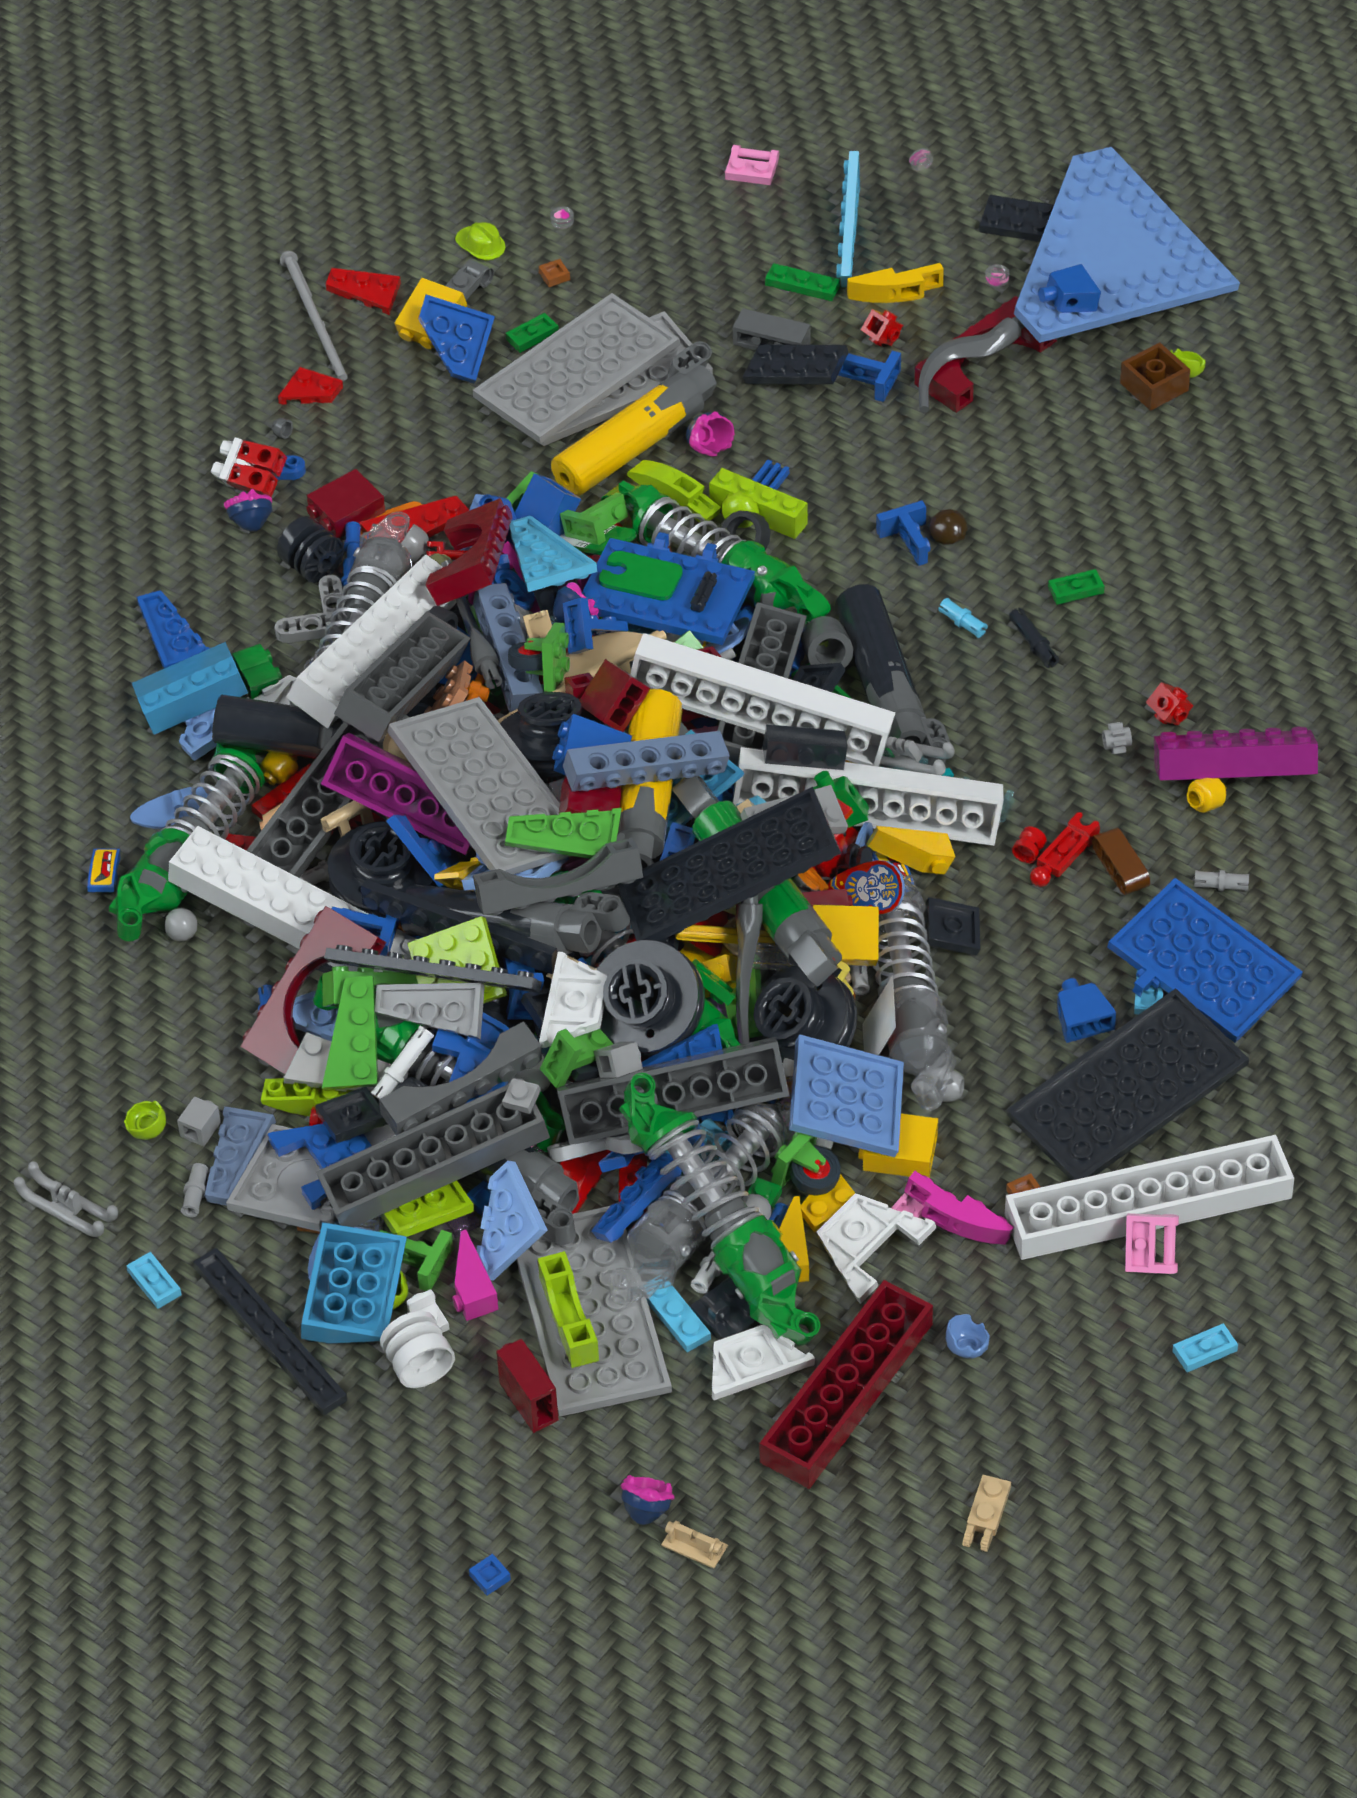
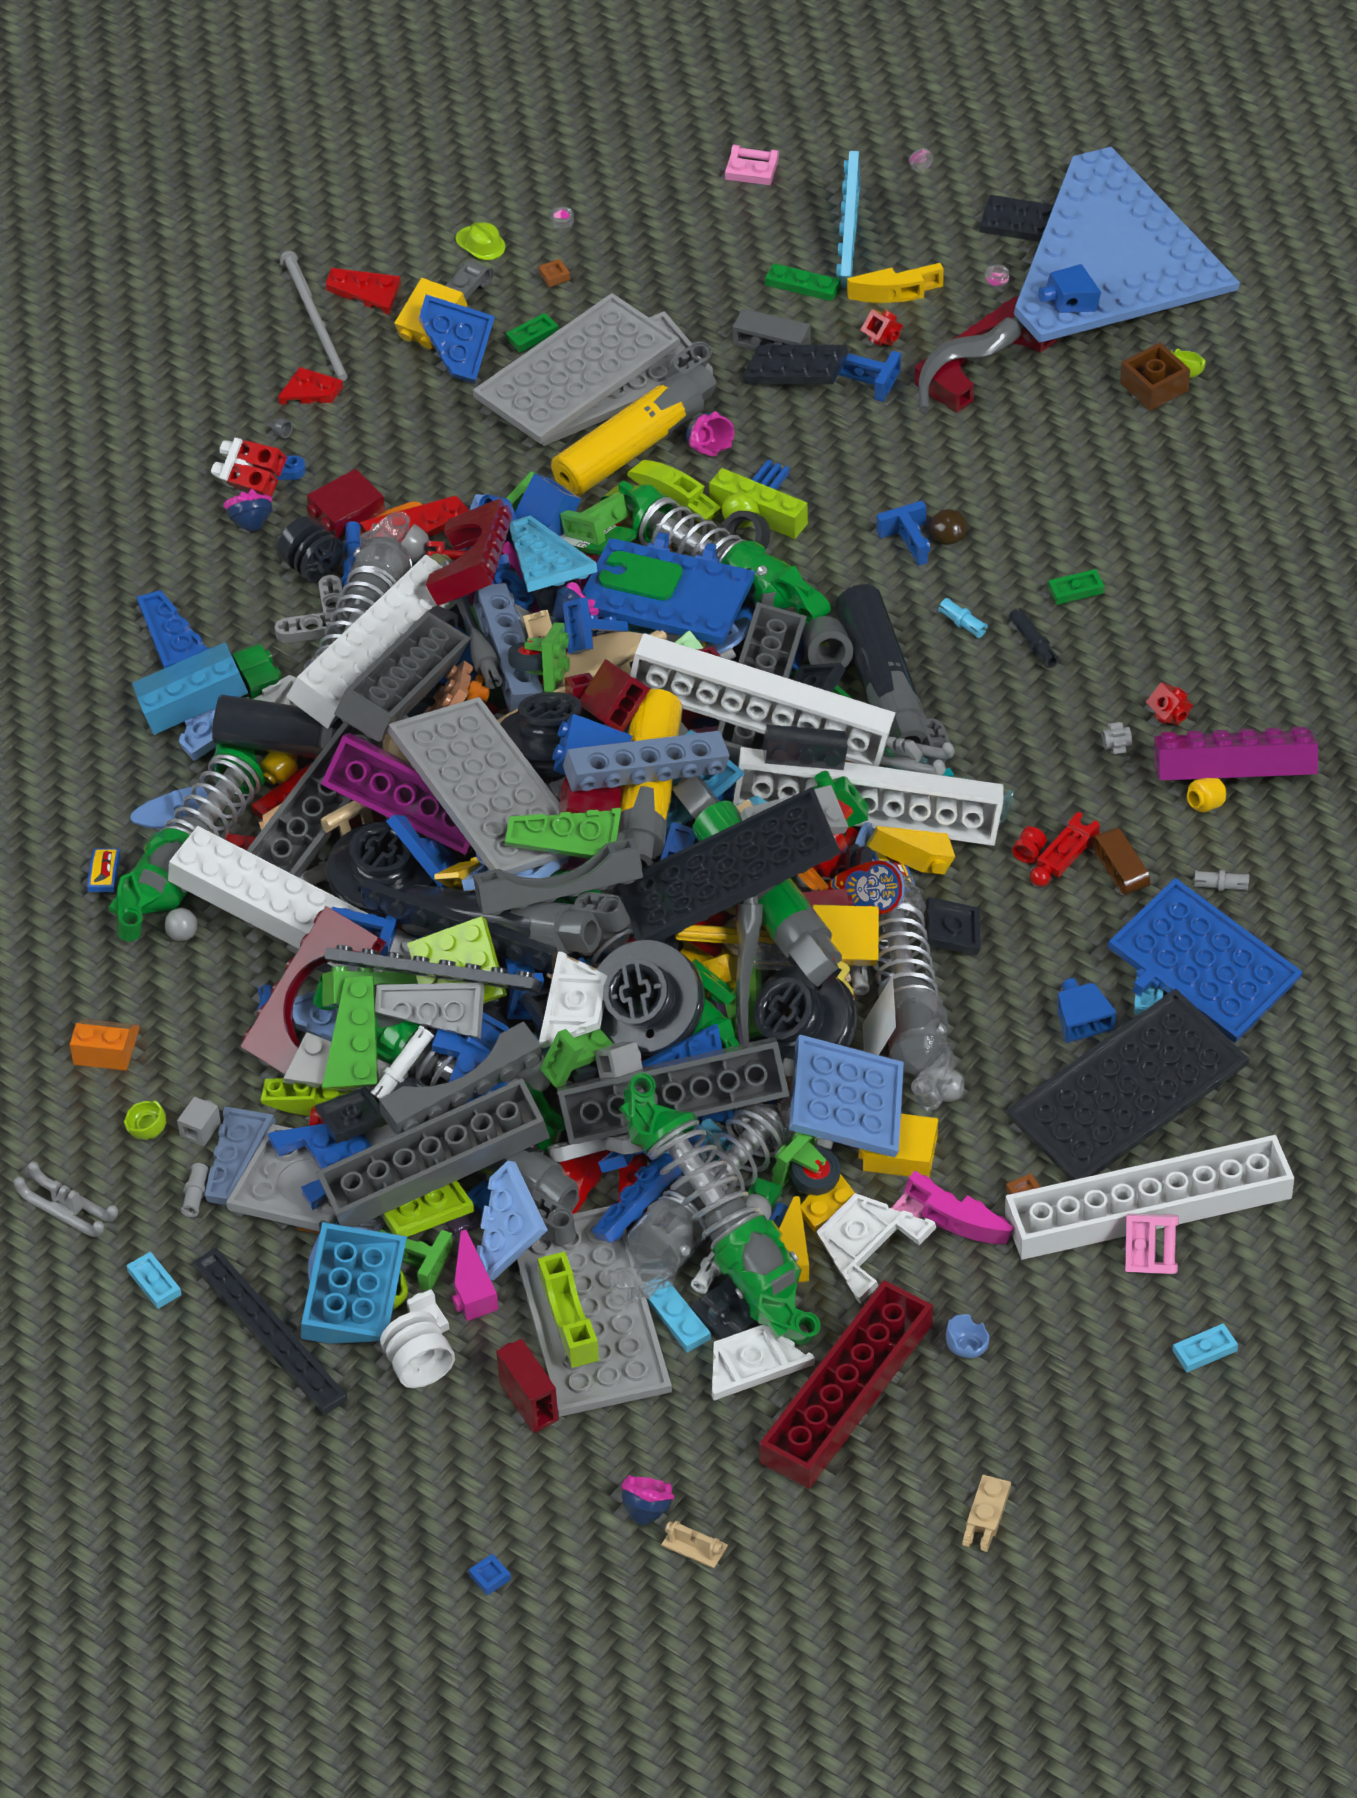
light grey plate [502,1078,540,1114] -> none
black axle [690,571,717,612] -> none
none -> orange slope [70,1019,139,1071]

